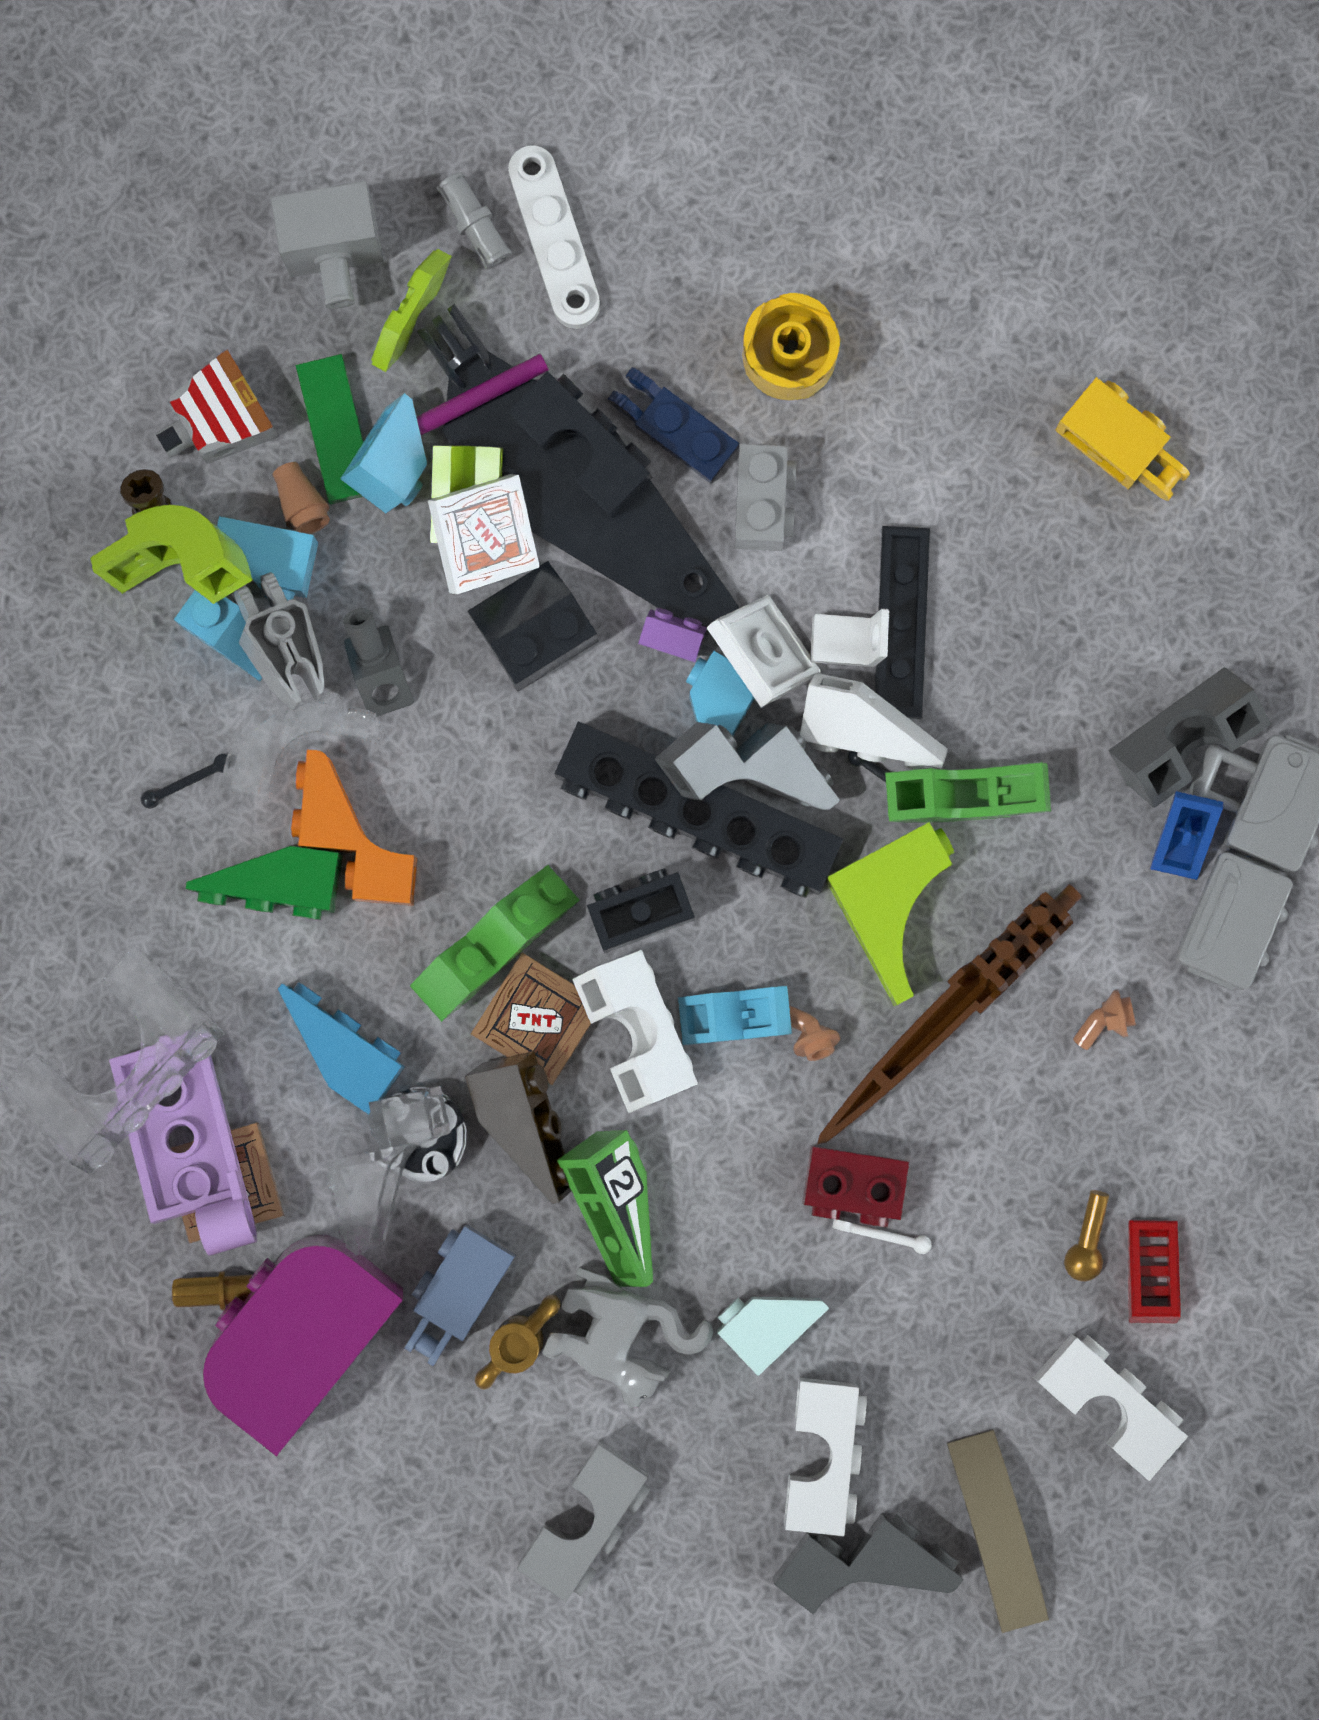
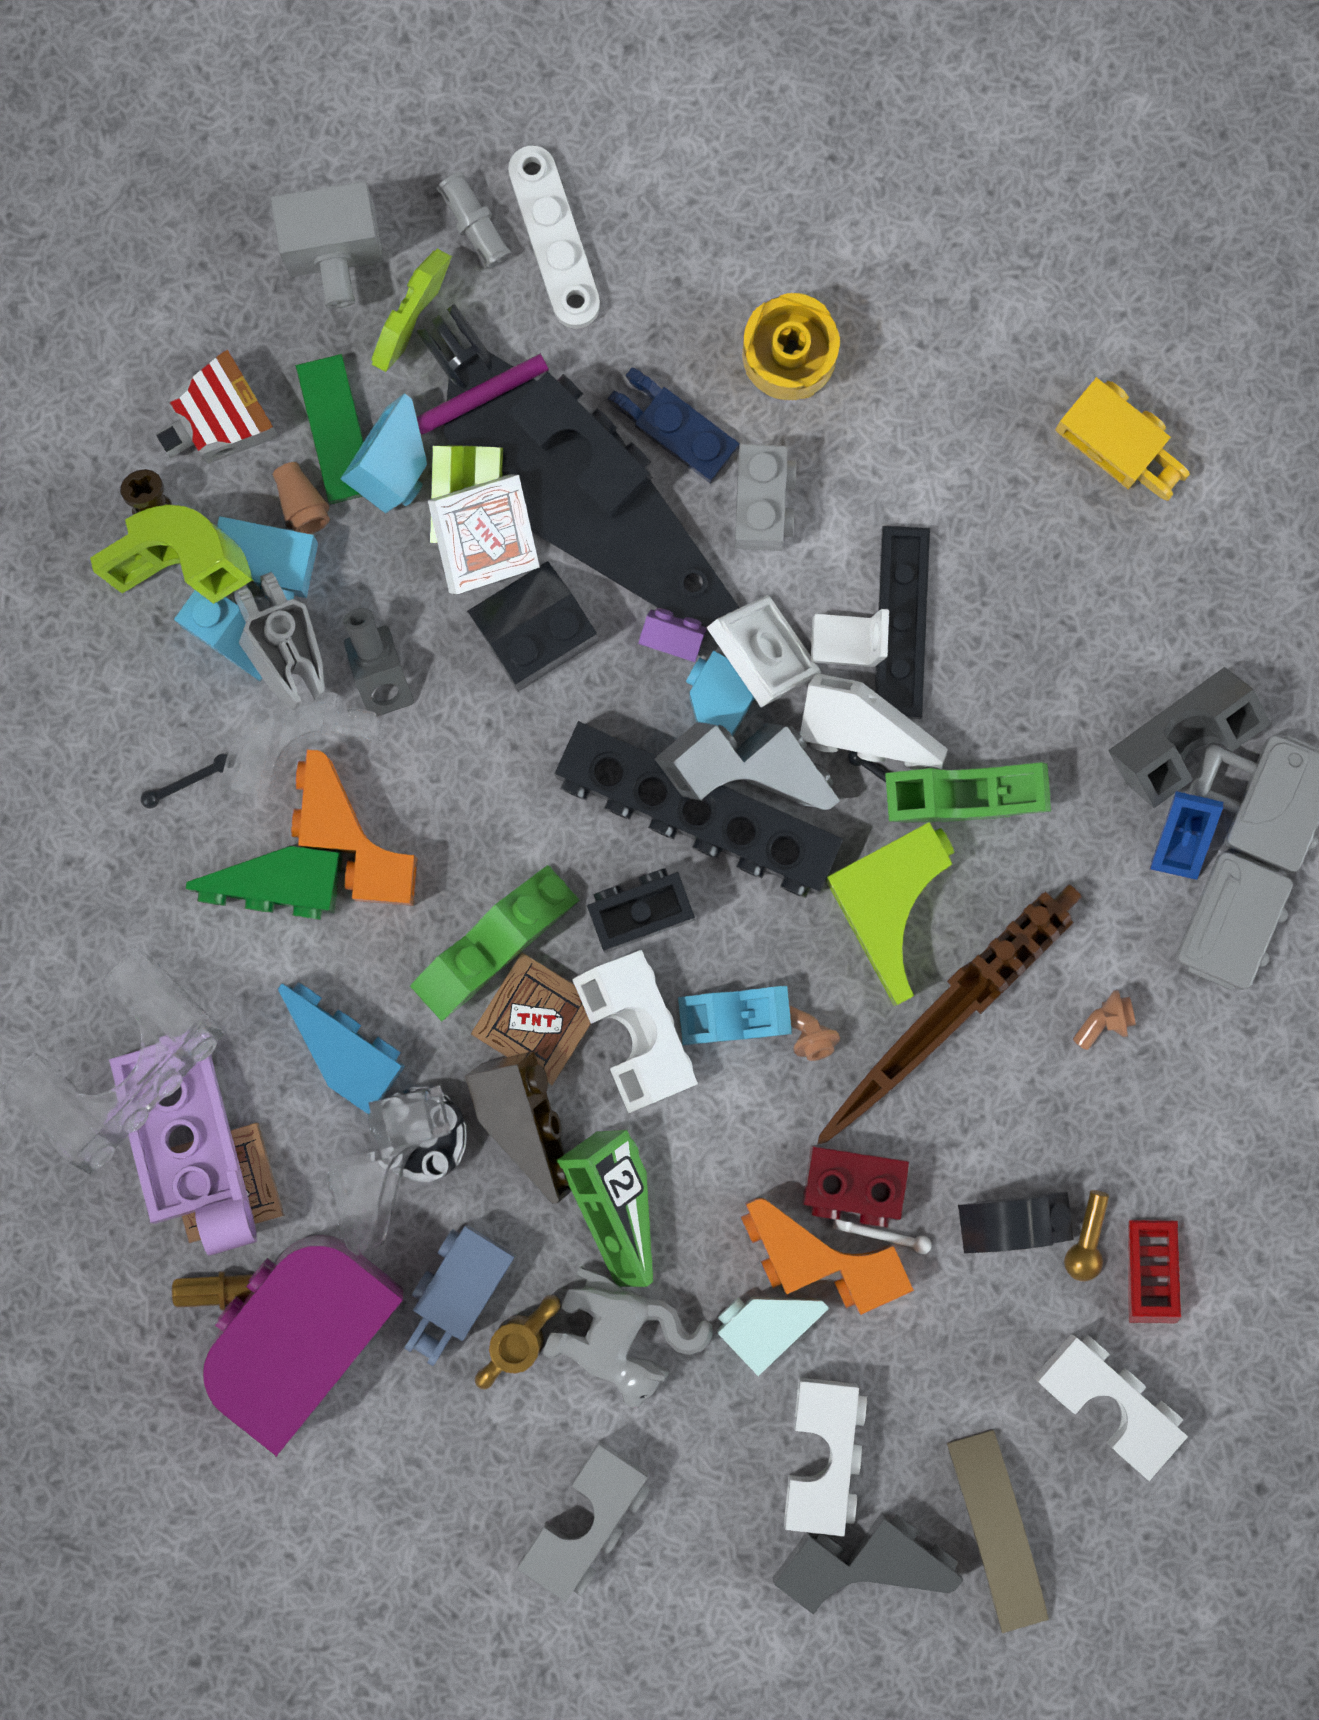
none -> orange arch [741,1198,914,1315]
none -> black brick [958,1192,1074,1254]

